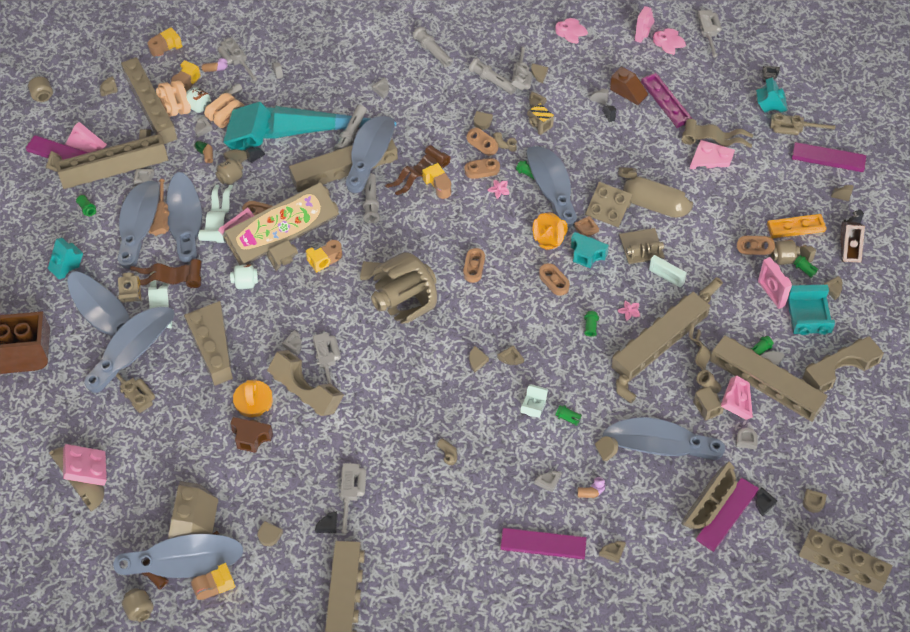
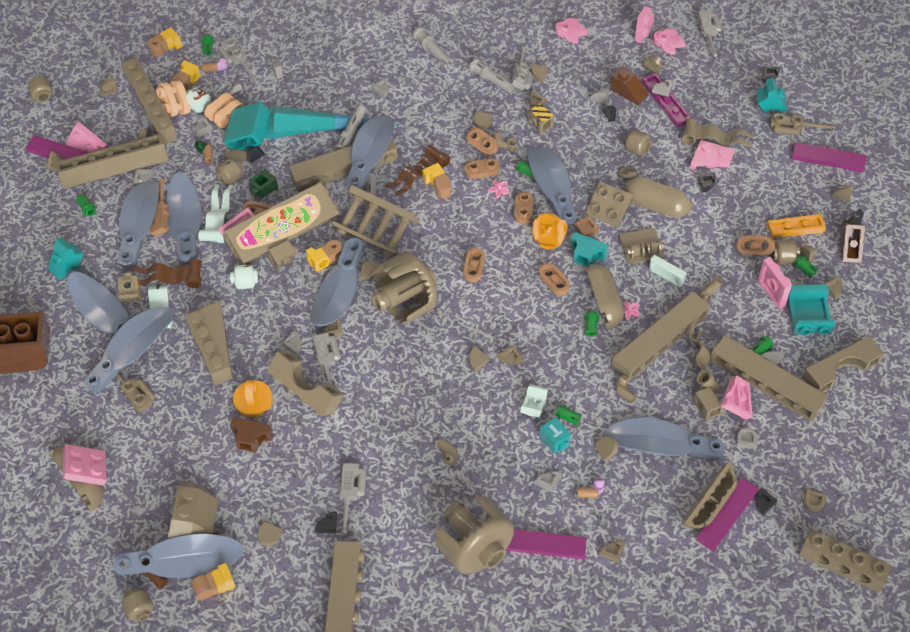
none -> green pin [201,34,214,56]
none -> dark green brick [248,169,279,199]
none -> sand blue plant [310,238,364,326]
none -> dark tan tile [323,318,343,337]
none -> dark tan fence [332,185,419,258]
none -> dark tan piece [435,496,514,575]
none -> medium nougat plate [514,192,533,225]
none -> teal brick [539,417,571,454]
none -> dark tan brick [586,264,625,329]
none -> dark tan head [624,130,652,156]
none -> dark tan plate [643,55,663,74]
none -> light grey tile [652,80,674,97]
none -> black tile [697,173,716,193]

